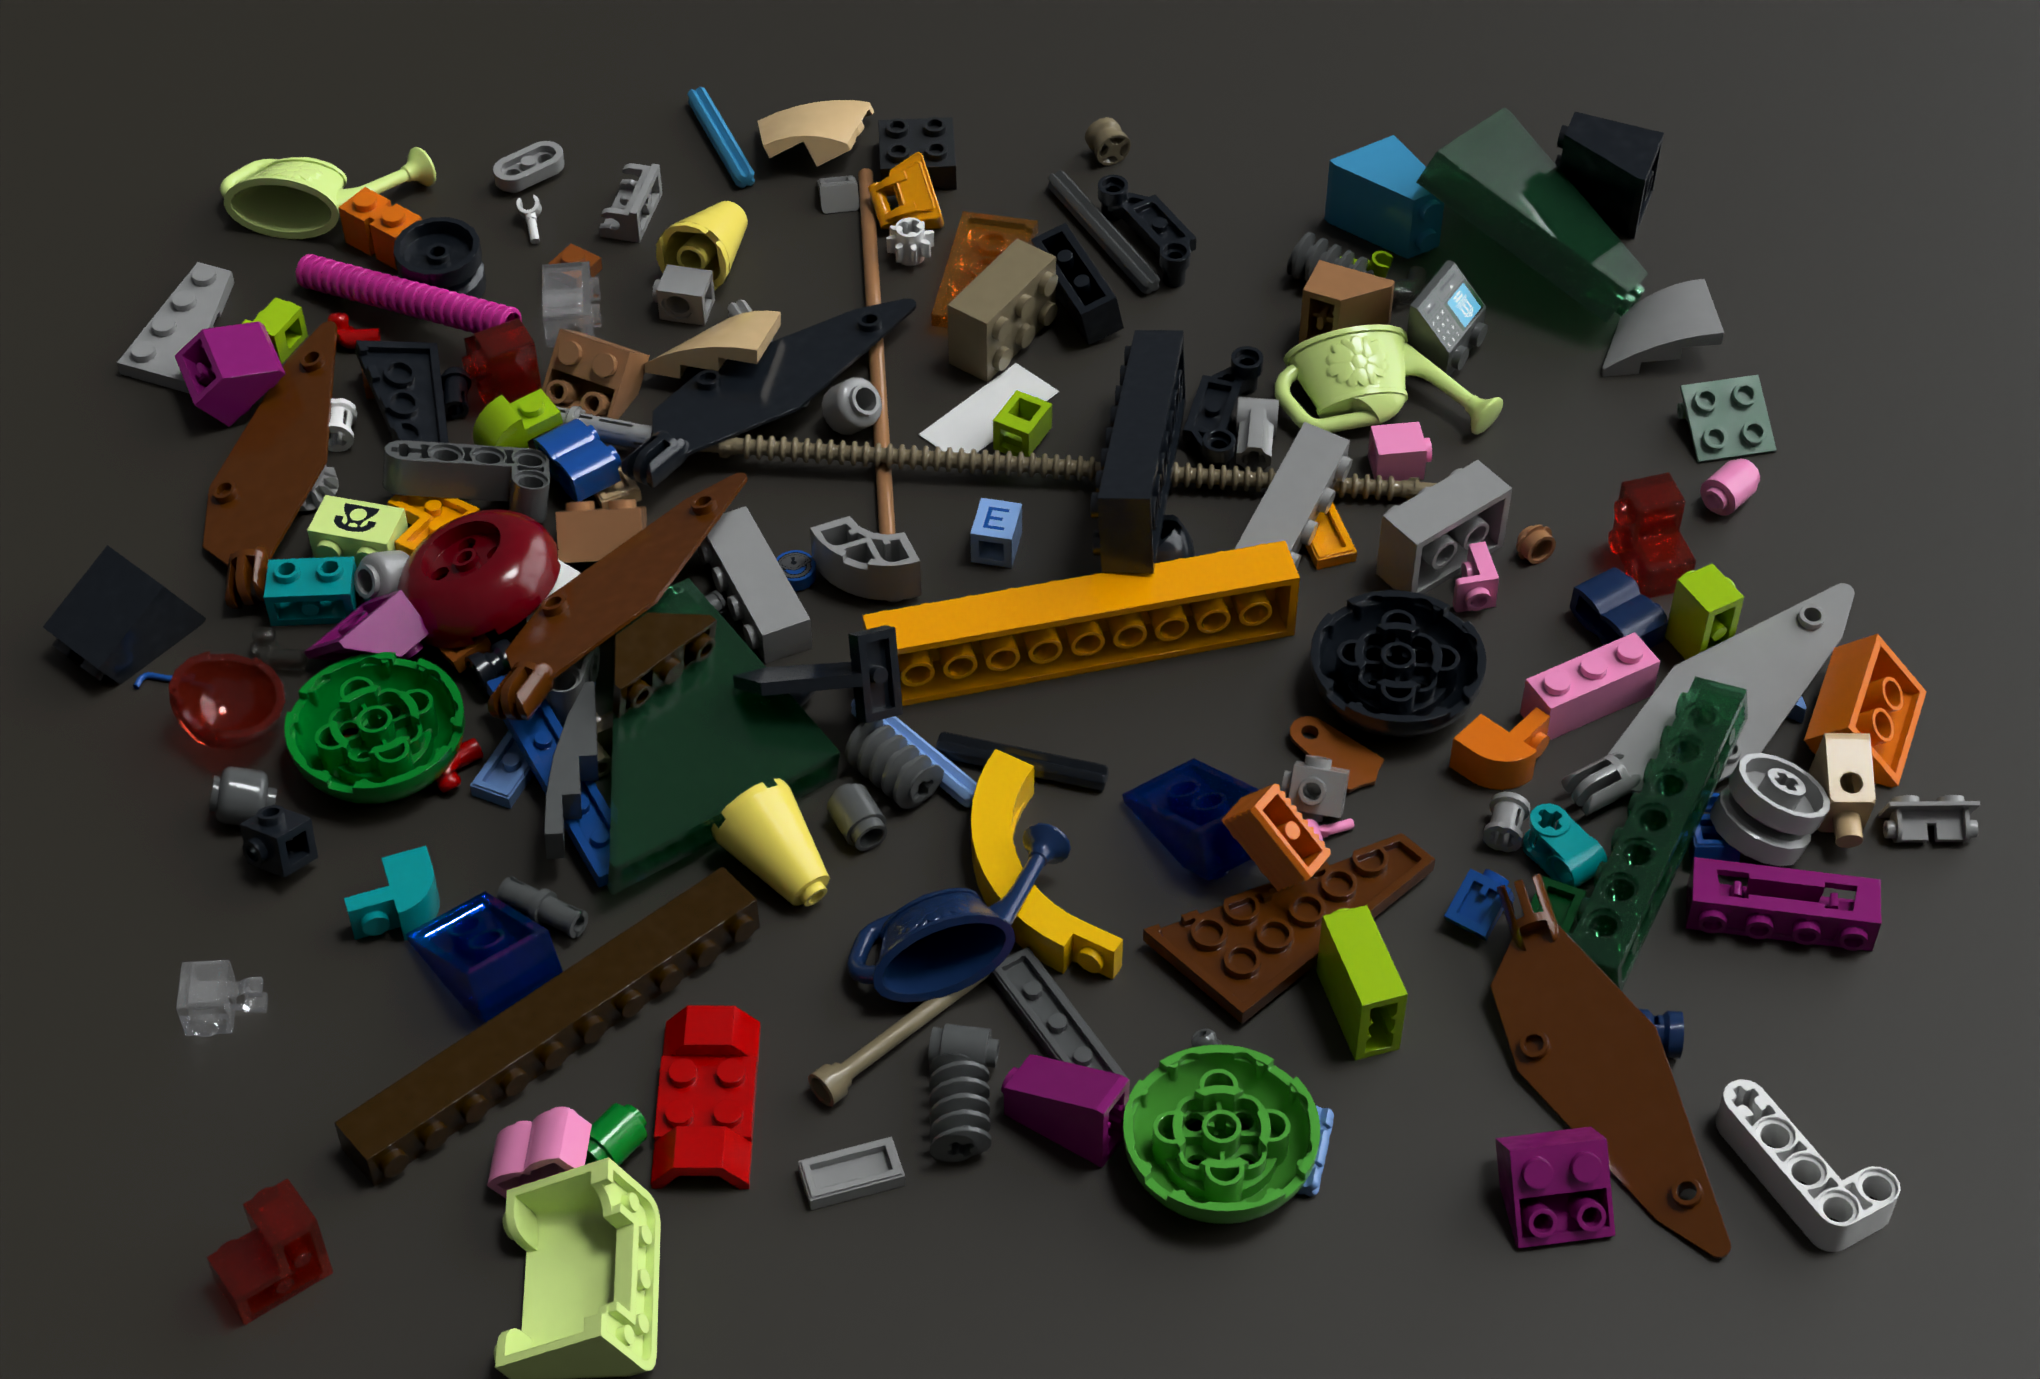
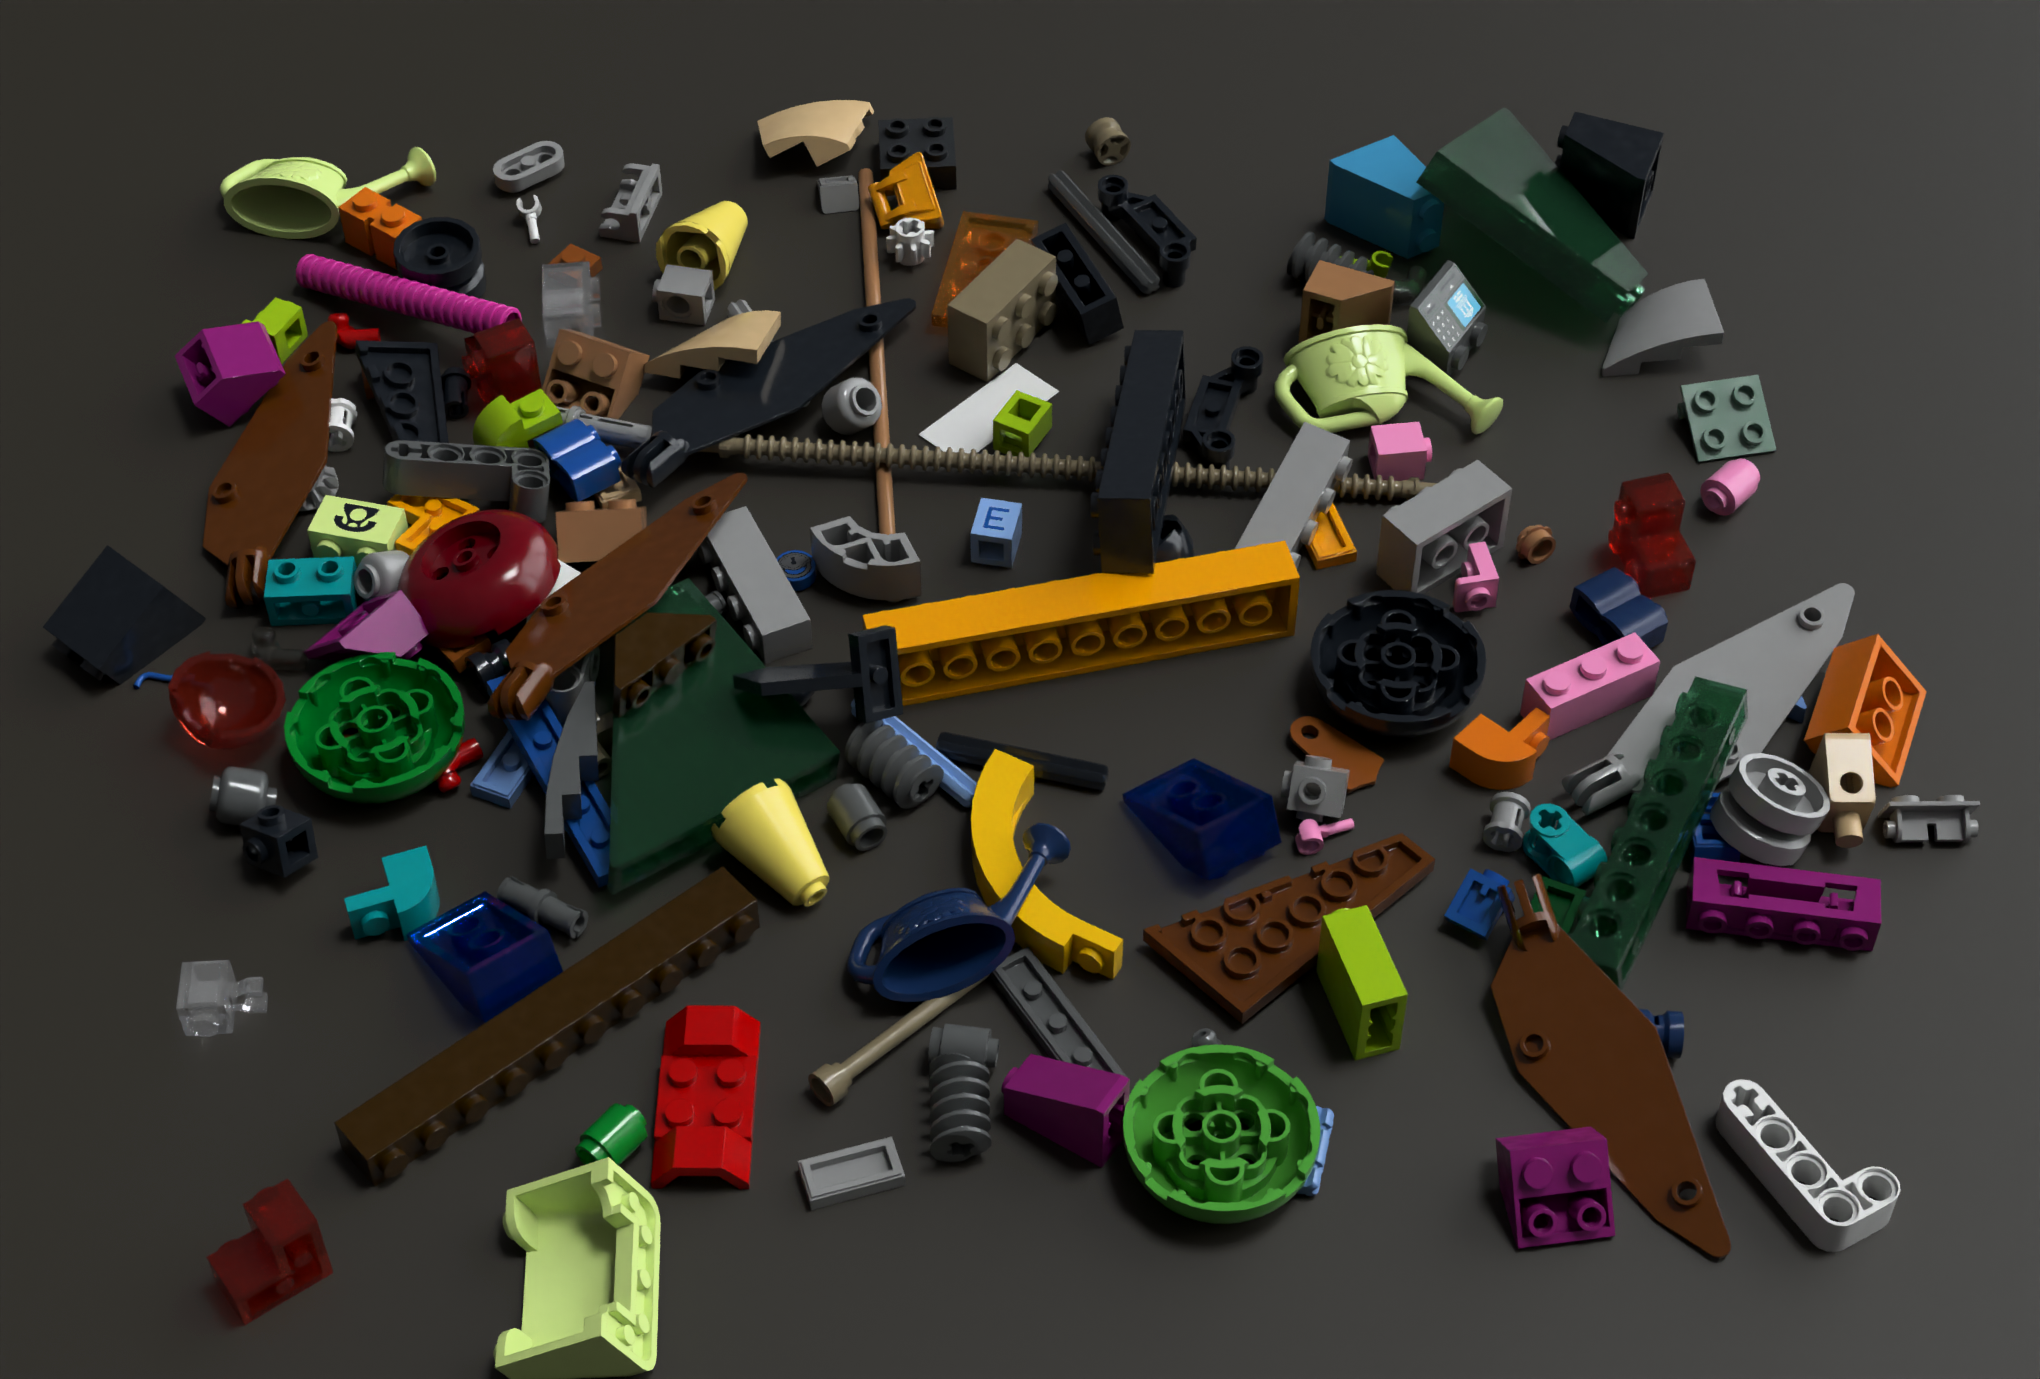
light grey wing [117,262,235,394] -> none
bright pink brick [487,1107,592,1199] -> none
dark azure axle [687,87,755,188] -> none
orange brick [1222,784,1331,892] -> none
light grey piece [1236,397,1279,472] -> none
lime brick [1665,563,1744,660] -> none

